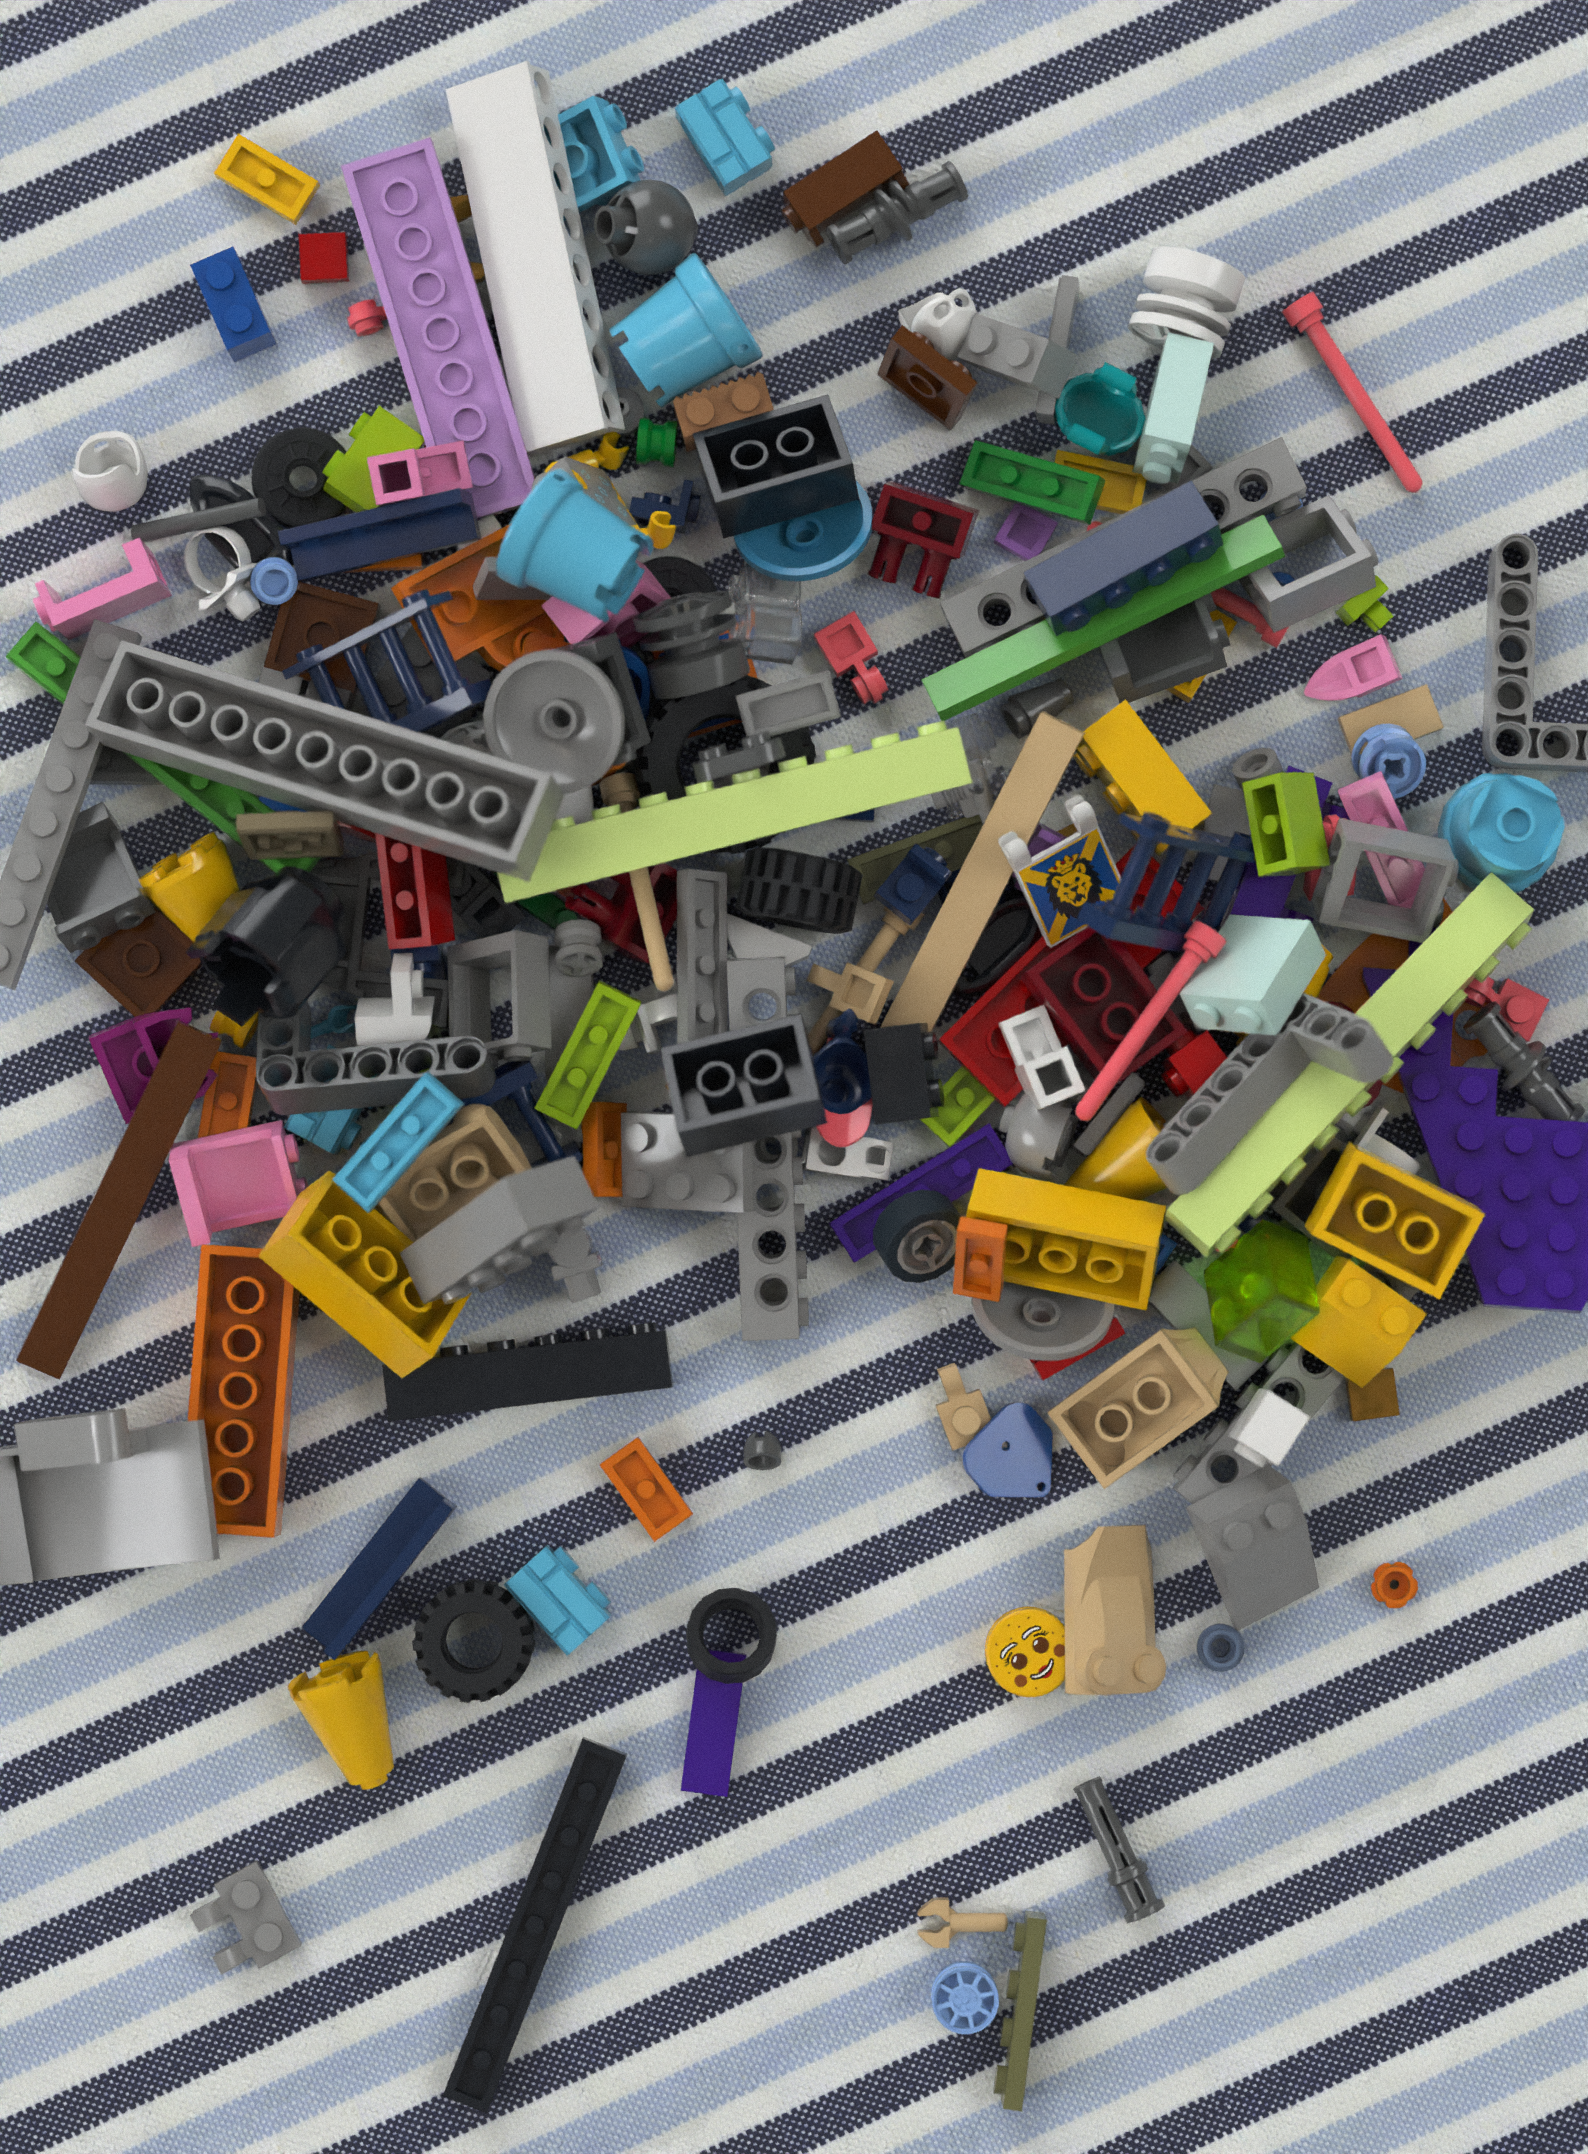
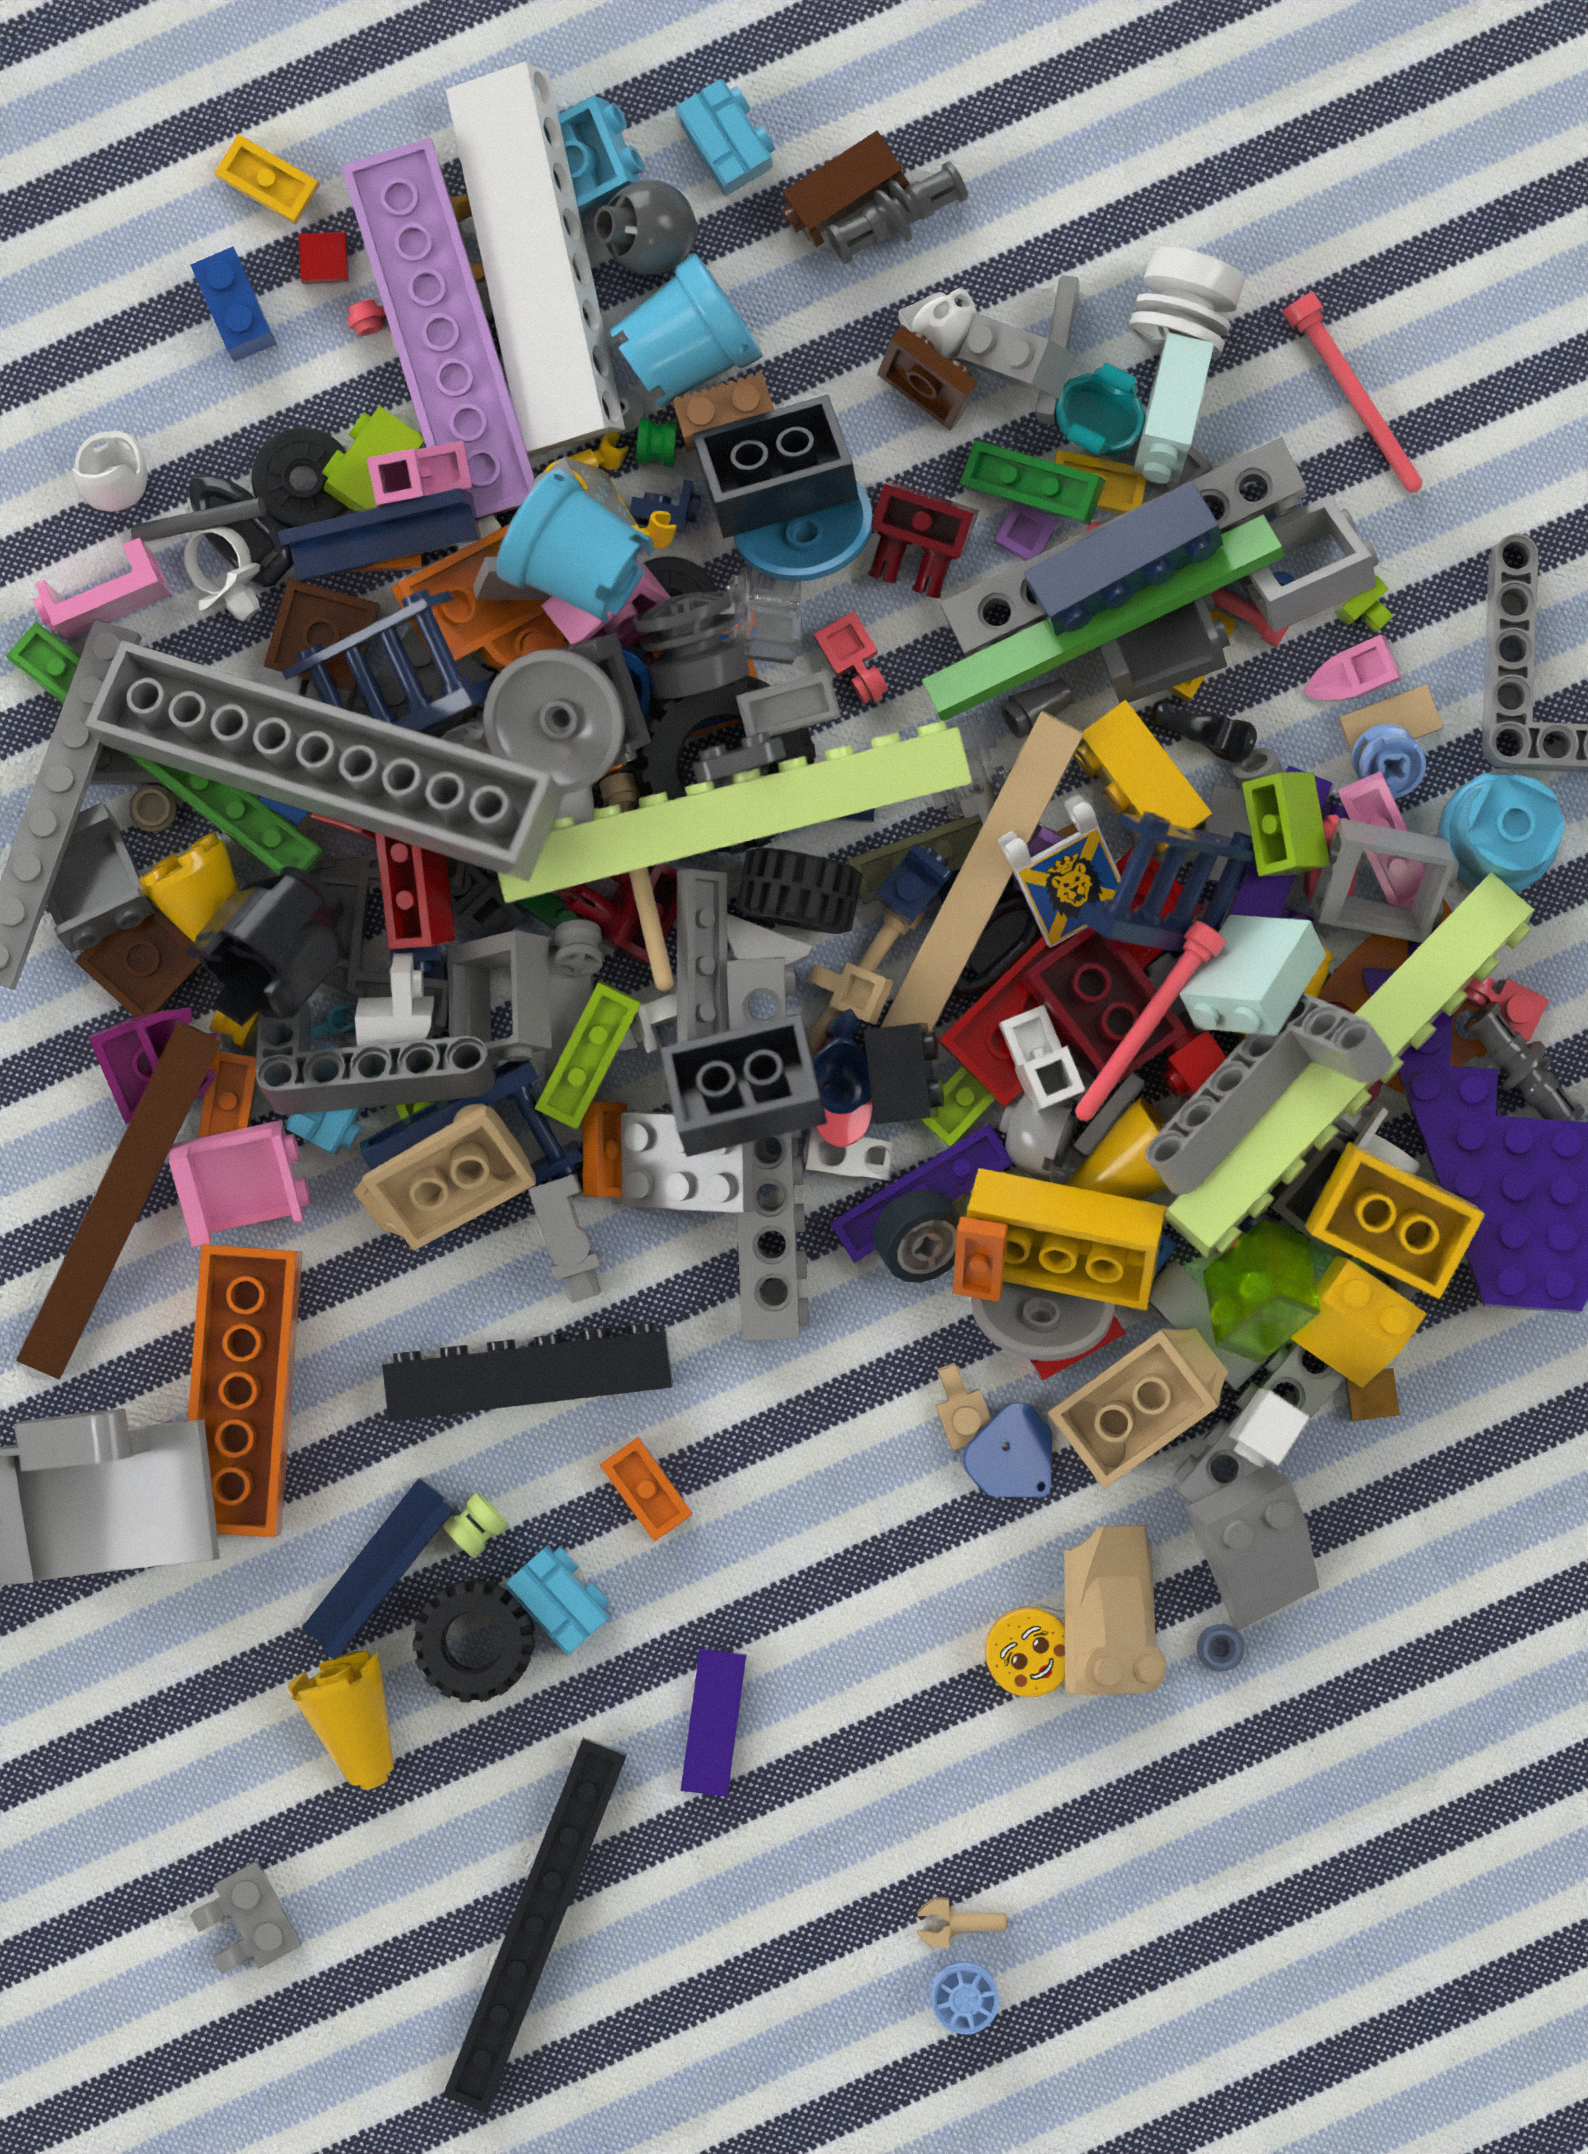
dark tan piece [236,810,344,860] -> none
light blue plate [250,557,298,605] -> none
yellow brick [259,1170,472,1378] -> none
medium azure tile [332,1072,464,1212] -> none
light grey brick [400,1156,599,1305] -> none
black tyre [686,1588,777,1684] -> none
dark grey hinge [743,1431,781,1470] -> none
olive plate [993,1910,1047,2111] -> none
dark grey pin [1073,1777,1165,1923] -> none
orange plate [1371,1562,1418,1609] -> none
none -> dark tan plate [129,785,177,832]
none -> yellowish green wheel [443,1492,509,1559]
none -> black piece [1151,699,1257,762]

